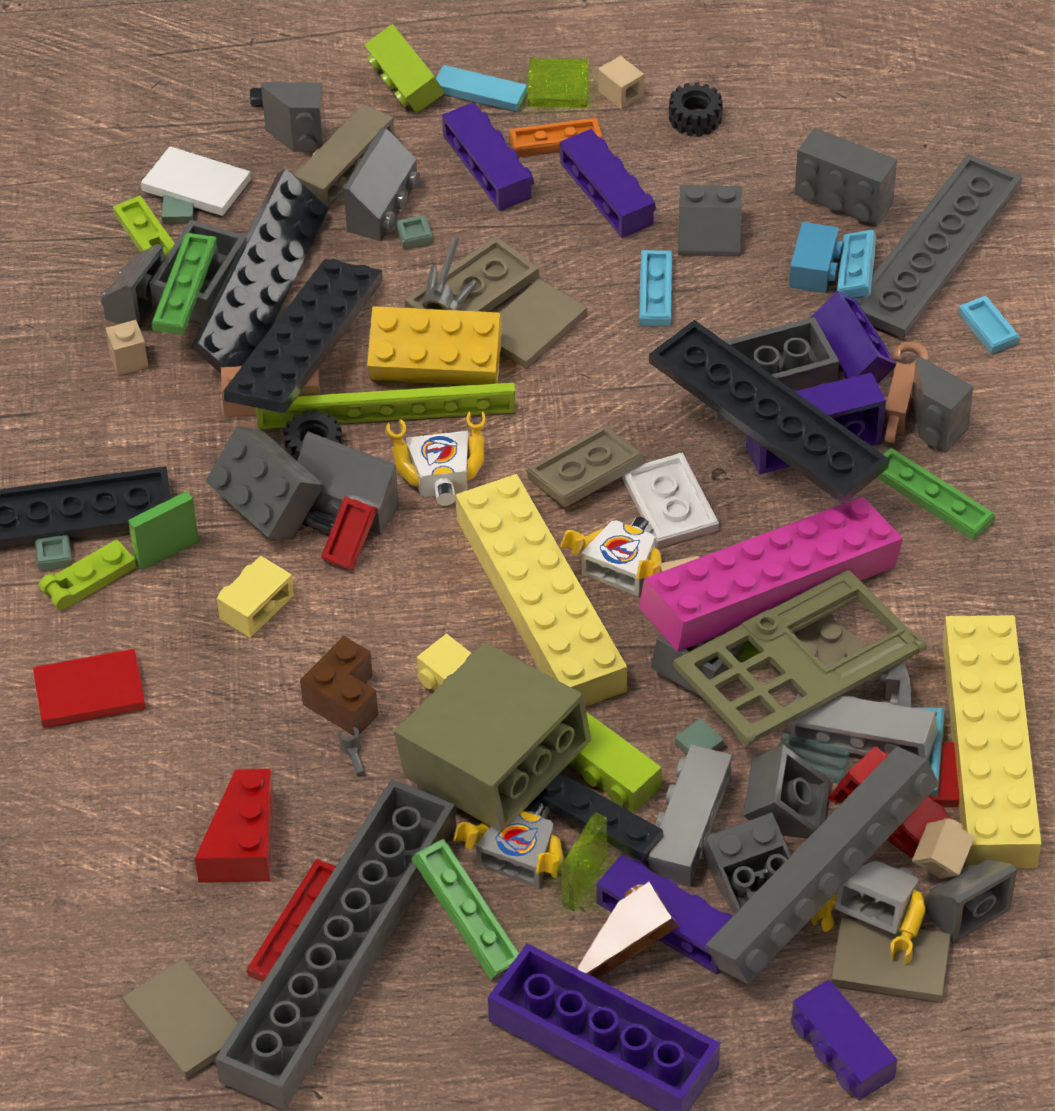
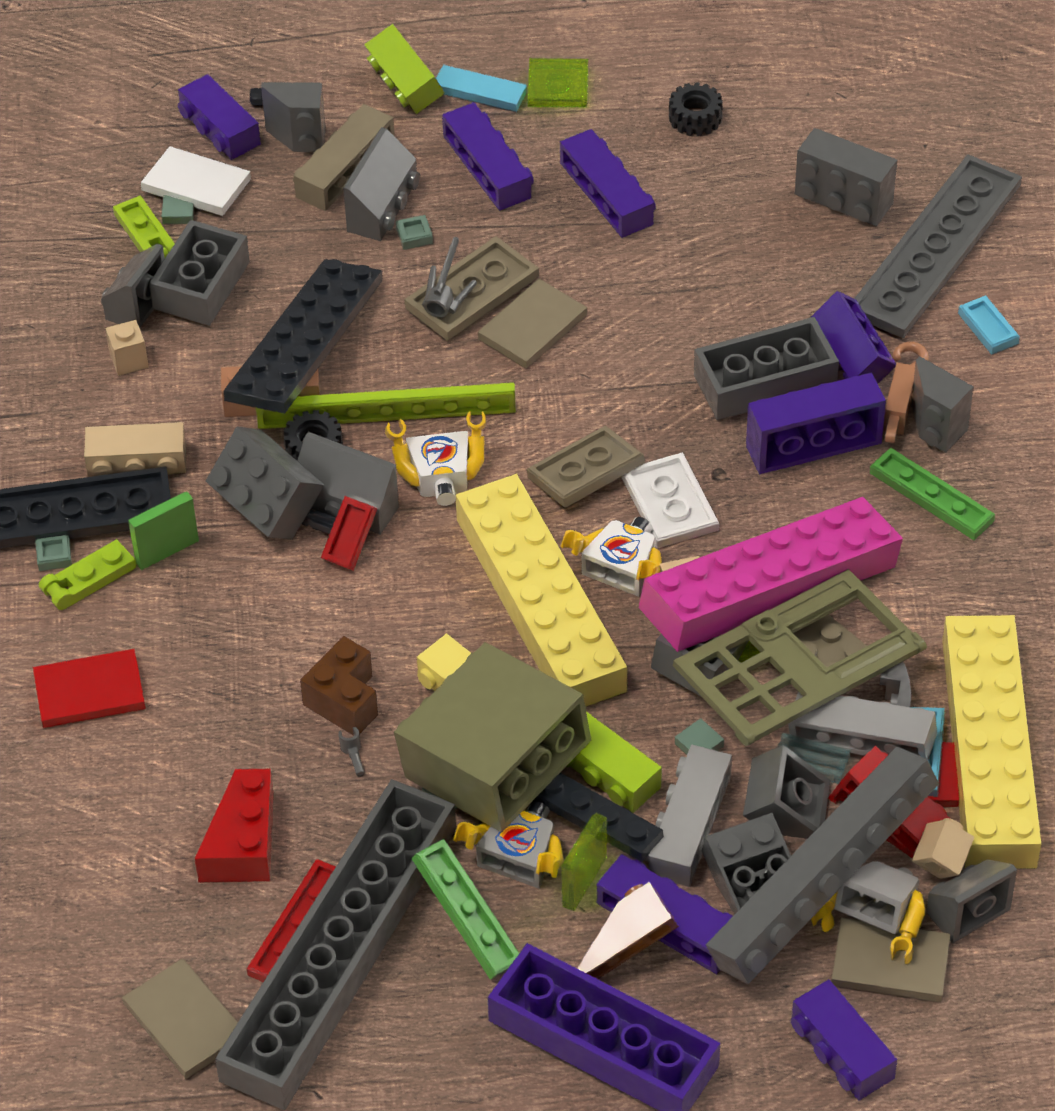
bright green tile [152,233,217,335] -> none
black plate [191,168,329,373] -> none
light yellow brick [217,556,294,638] -> none
yellow piece [367,306,502,385] -> none
orange tile [508,118,602,157] -> none
tan brick [598,56,644,109] -> none
medium azure tile [639,250,672,327] -> none
black plate [649,320,889,504] -> none
dark grey slope [678,185,742,257] -> none
dark azure brick [789,222,843,293] -> none
medium azure tile [837,230,877,298] -> none
none -> tan brick [84,422,186,477]
none -> dark purple brick [178,74,261,160]

